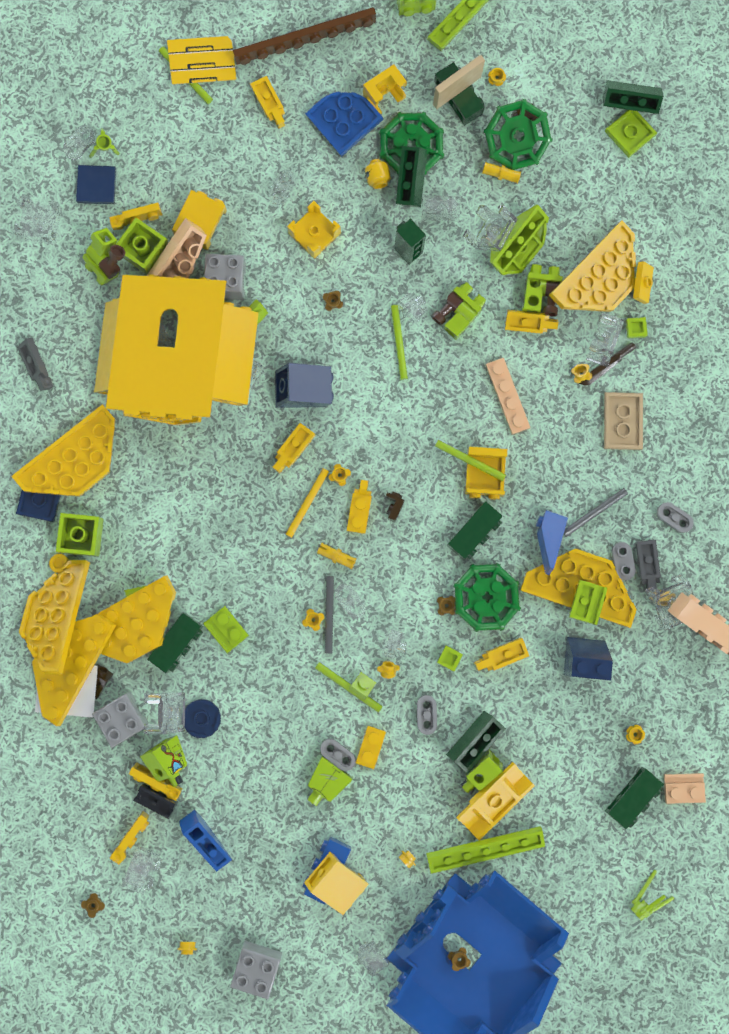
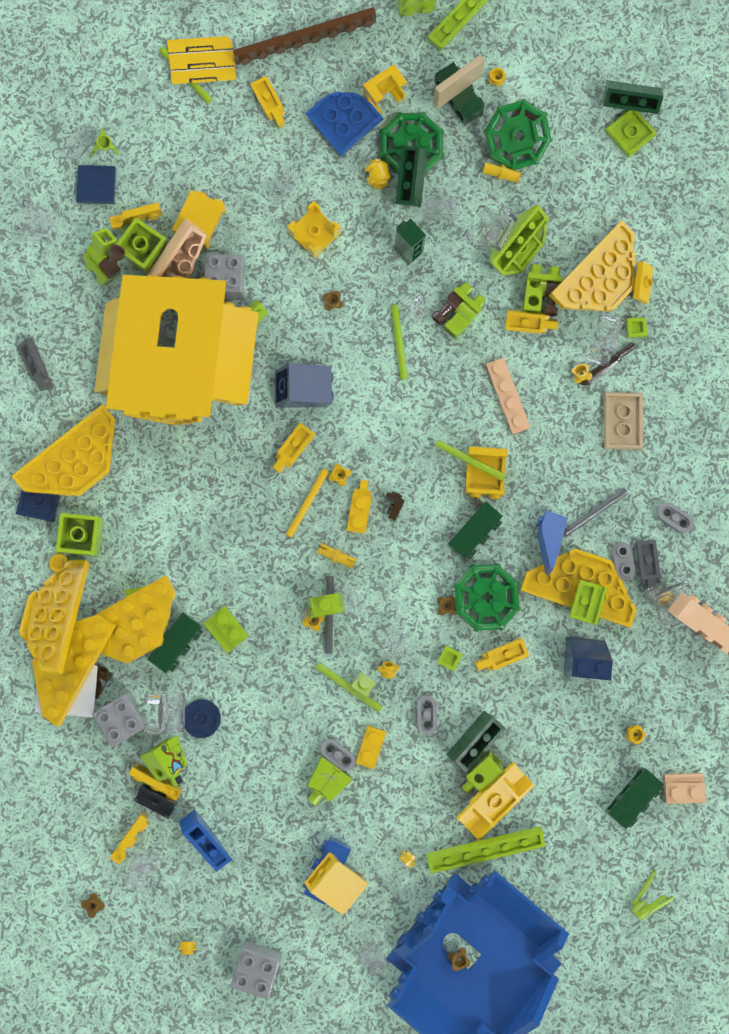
none -> lime torso [306,593,346,619]

